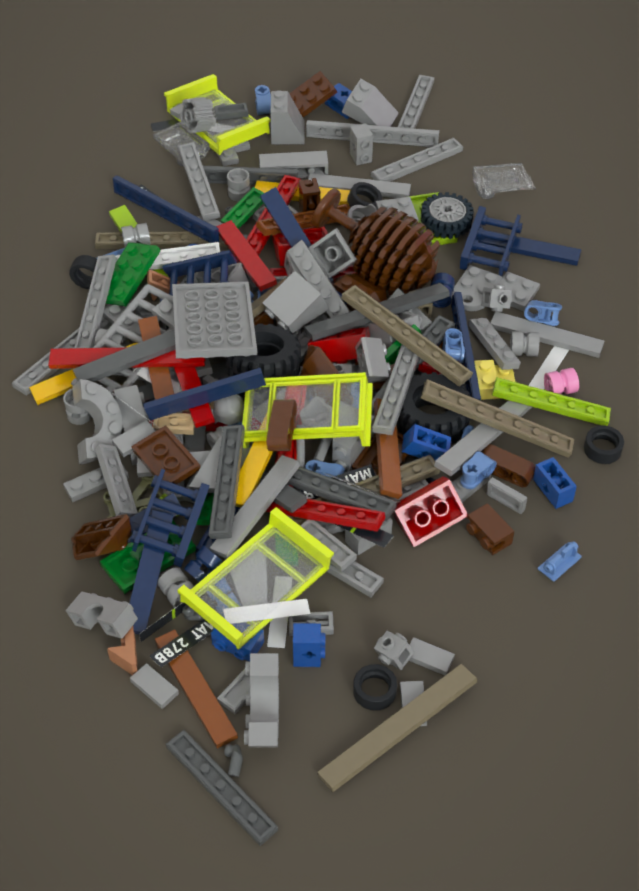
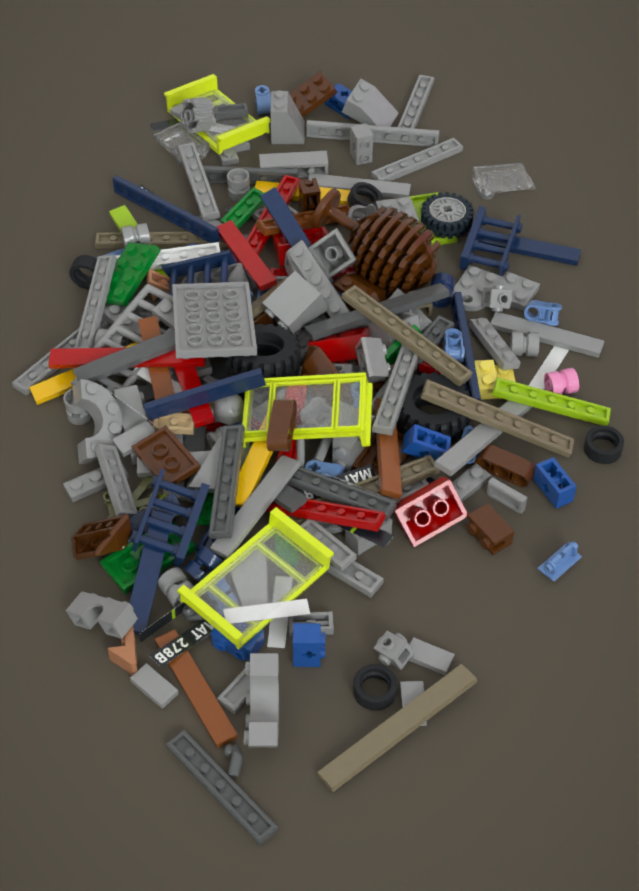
medium blue piece [460,451,497,489] -> none

